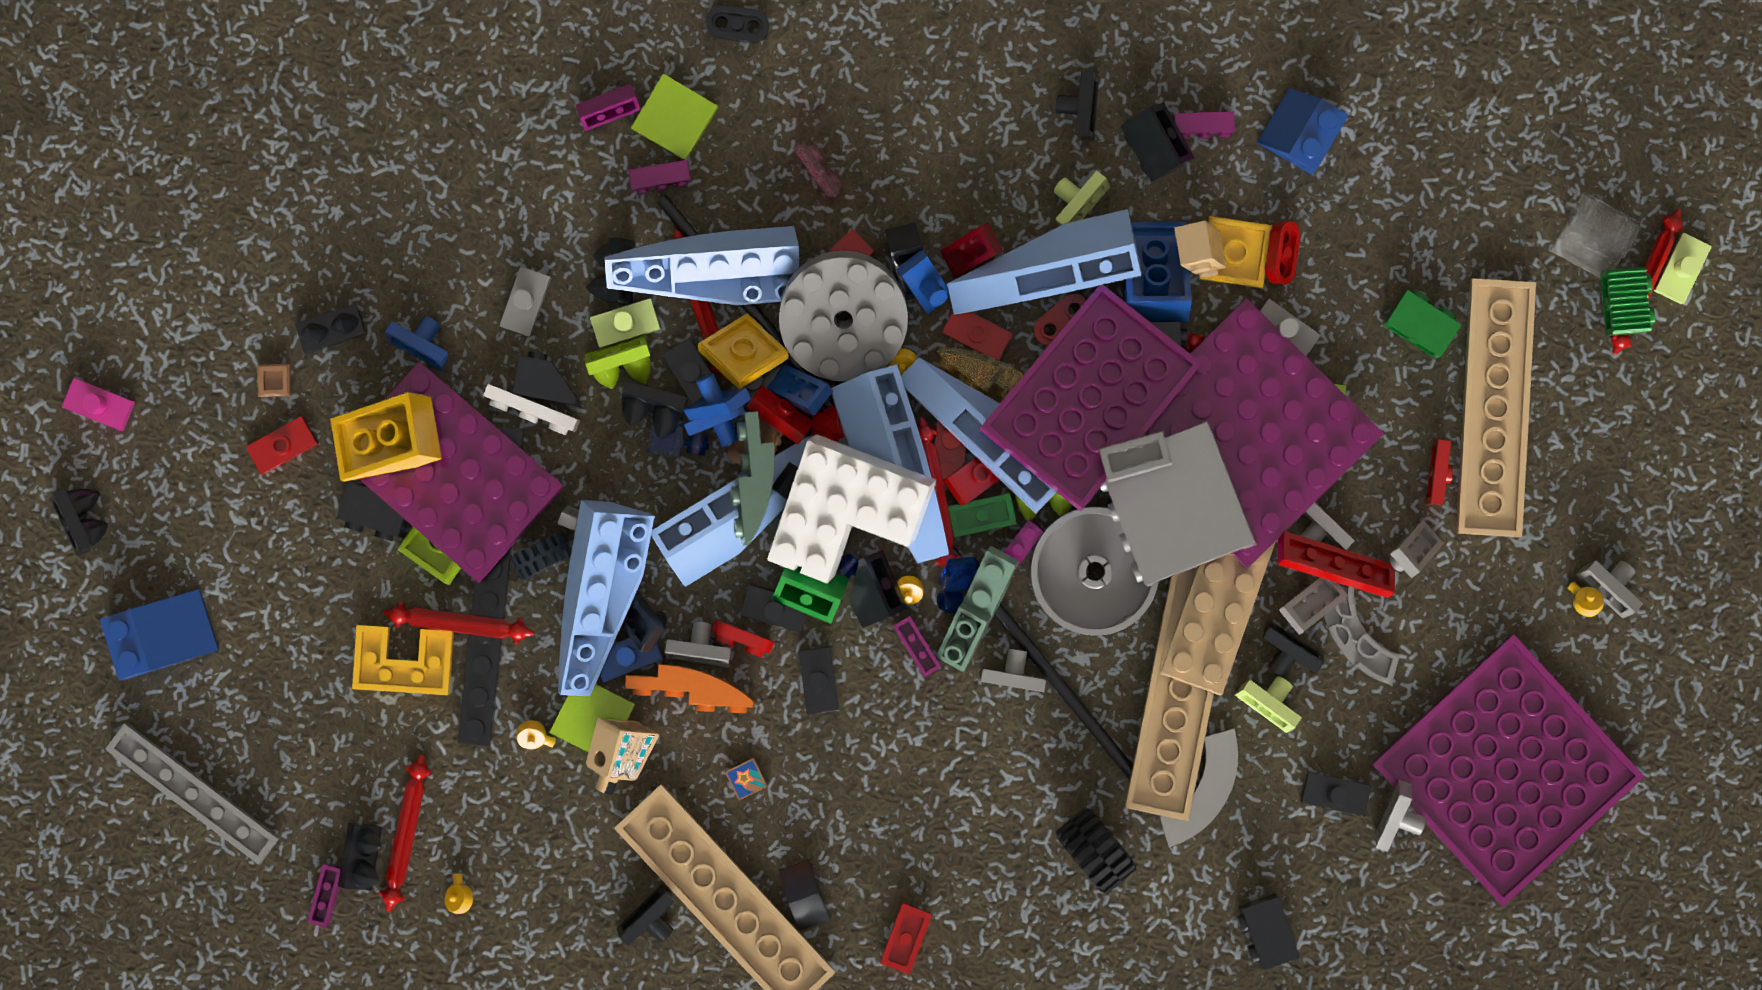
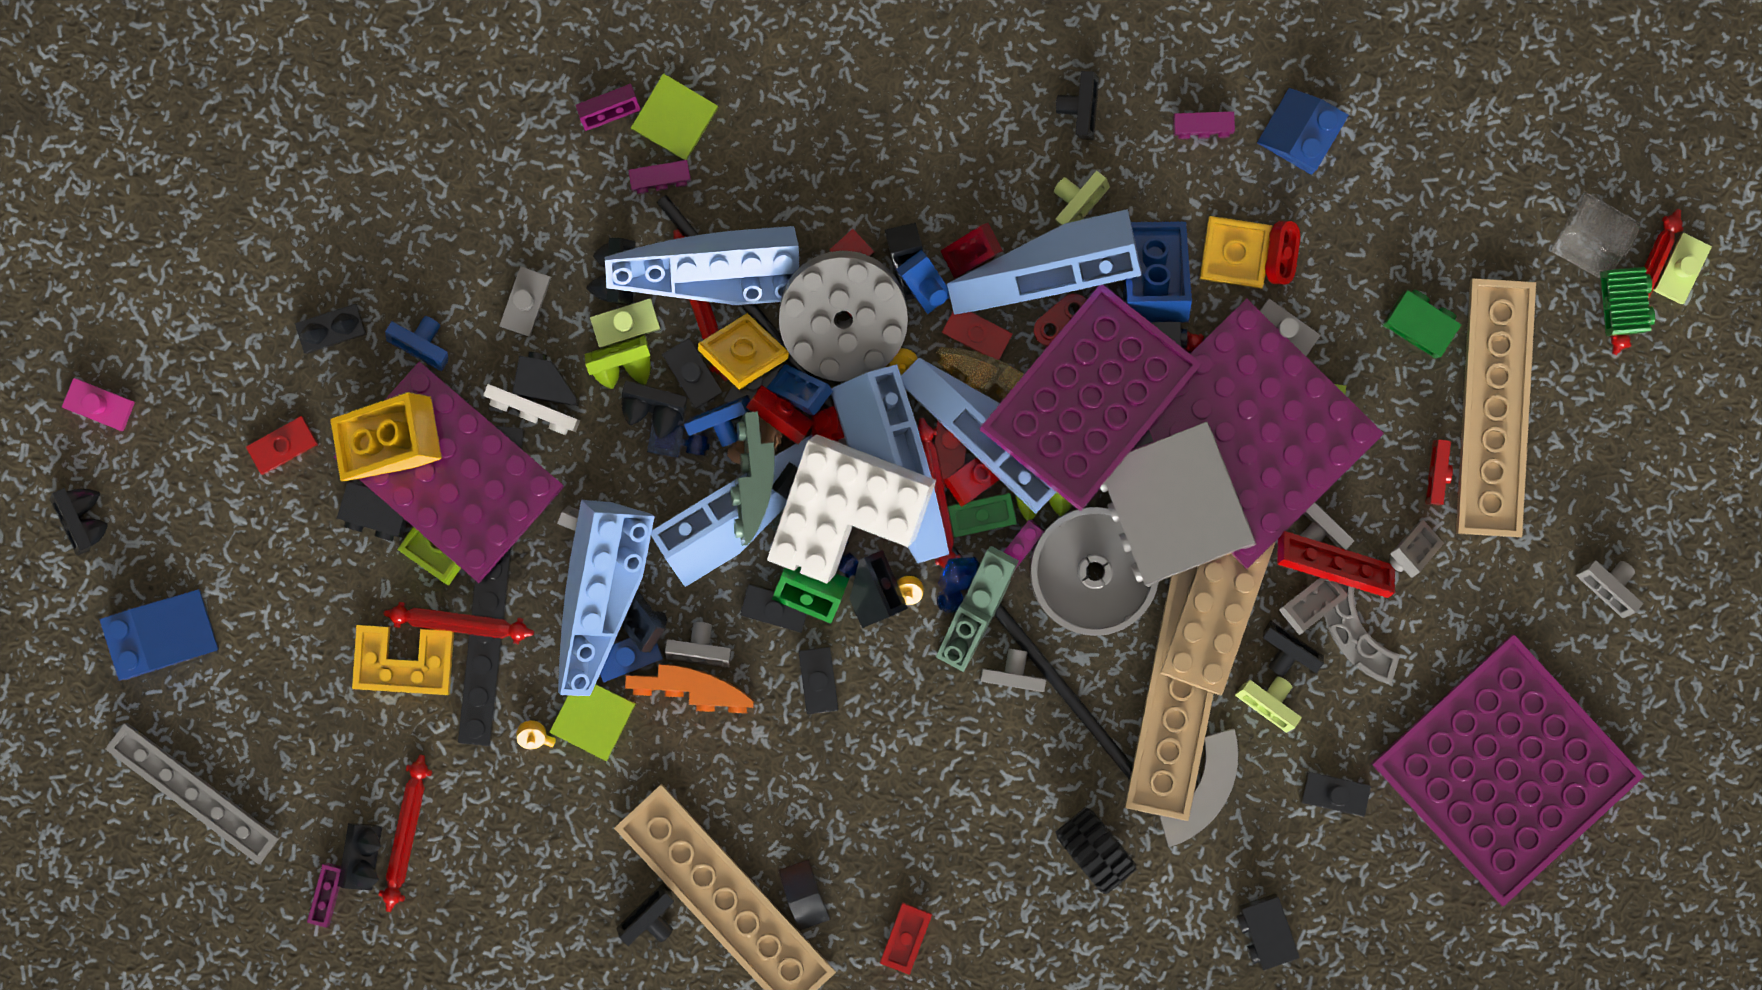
medium nougat tile [257,364,291,397] -> none
yellow piece [445,873,473,914] -> none
black wheel [510,532,571,581] -> none
tan torso [586,718,659,795] -> none
blue tile [684,373,751,421] -> none
black plate [705,5,769,43] -> none
red plate [711,619,775,657] -> none
tile [725,757,768,800] -> none
clear pink plate [793,141,842,203] -> none
magenta piece [893,616,941,677] -> none
light grey tile [1099,432,1172,482] -> none
black brick [1120,102,1195,182] -> none
tan brick [1174,220,1227,277] -> none
light grey tile [1375,780,1426,852] -> none
yellow piece [1567,581,1604,617] -> none

